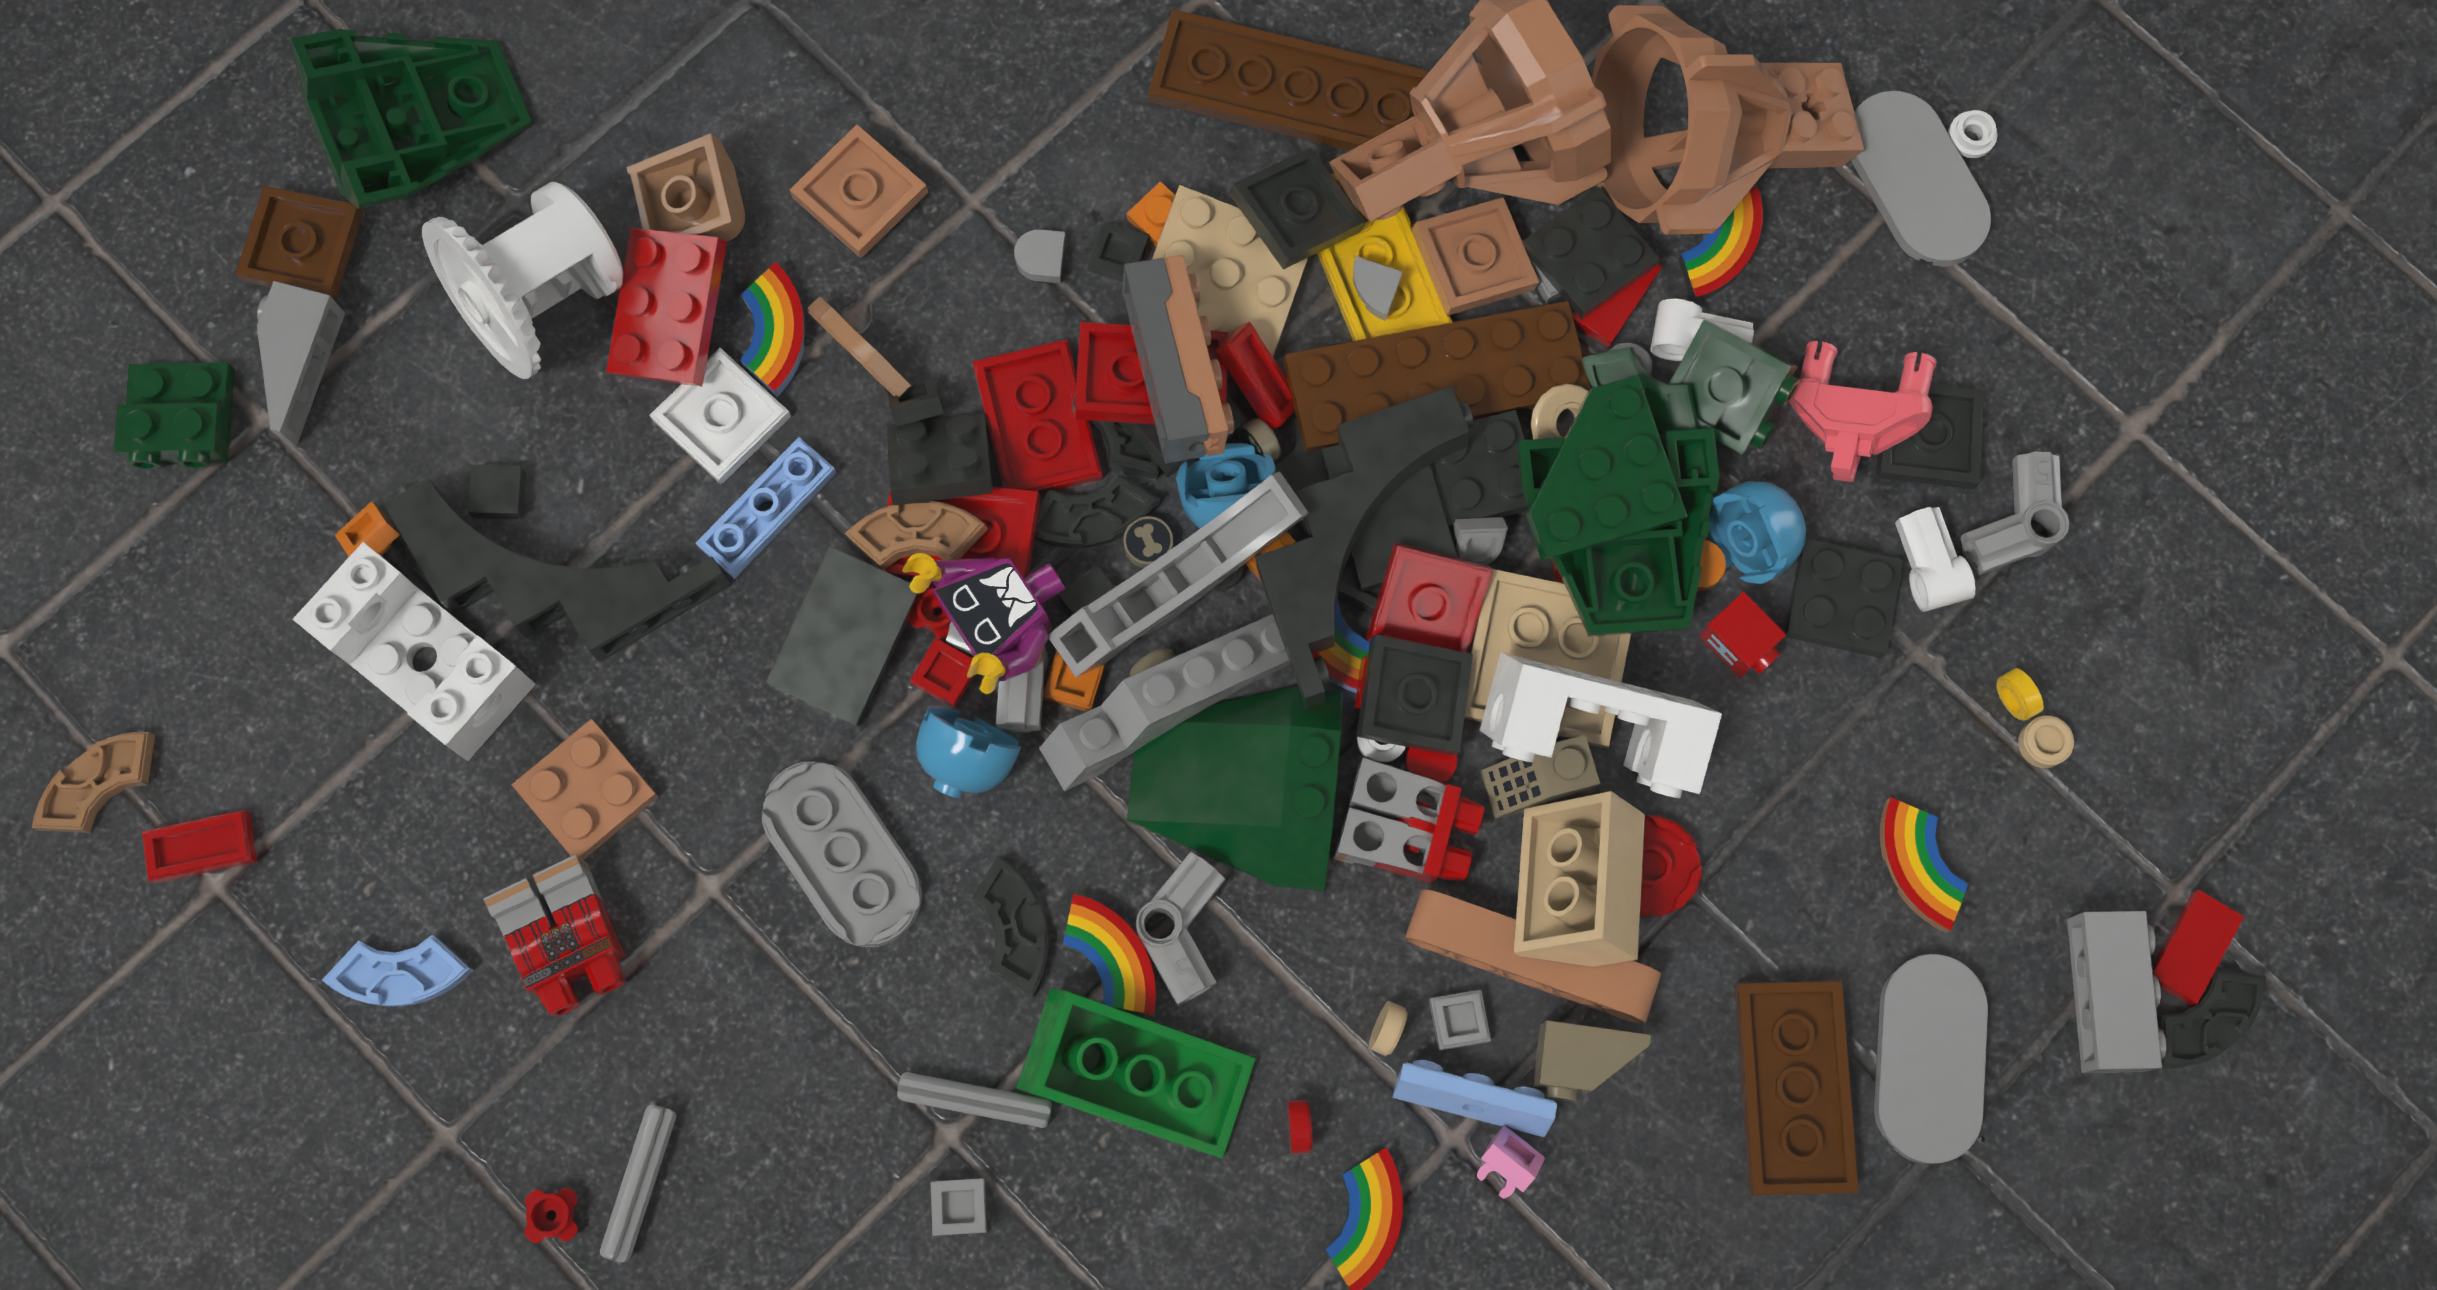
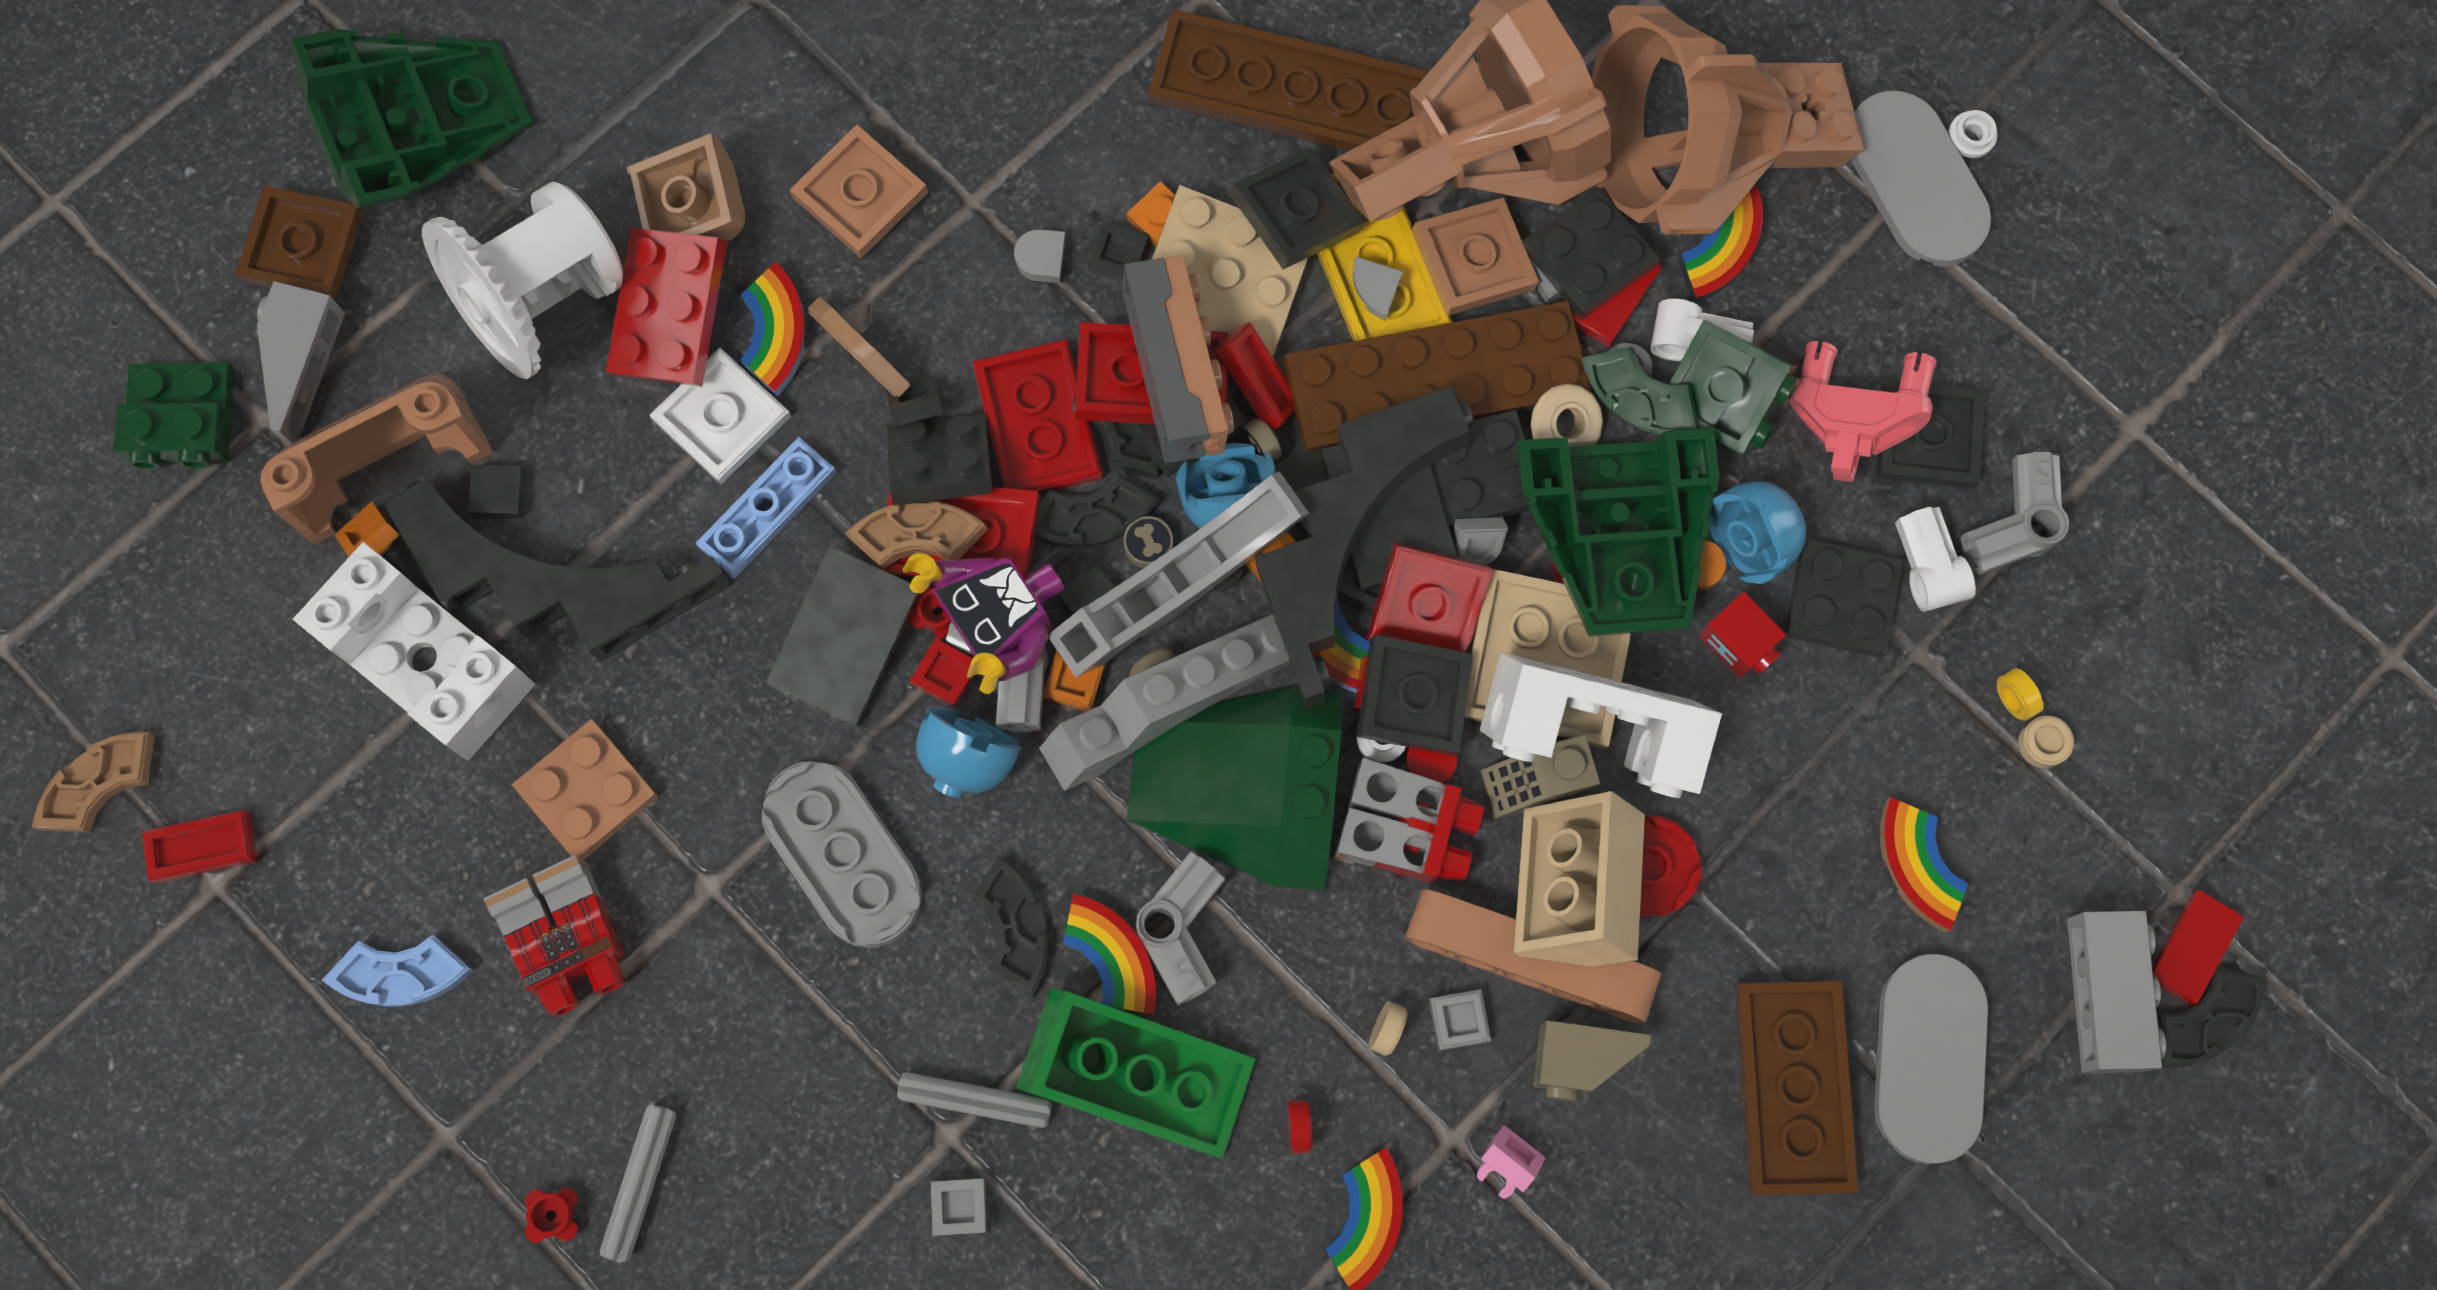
light blue tile [1392,1060,1557,1137] -> none
dark green plate [1526,375,1688,563] -> none
none -> nougat windscreen [260,374,494,545]

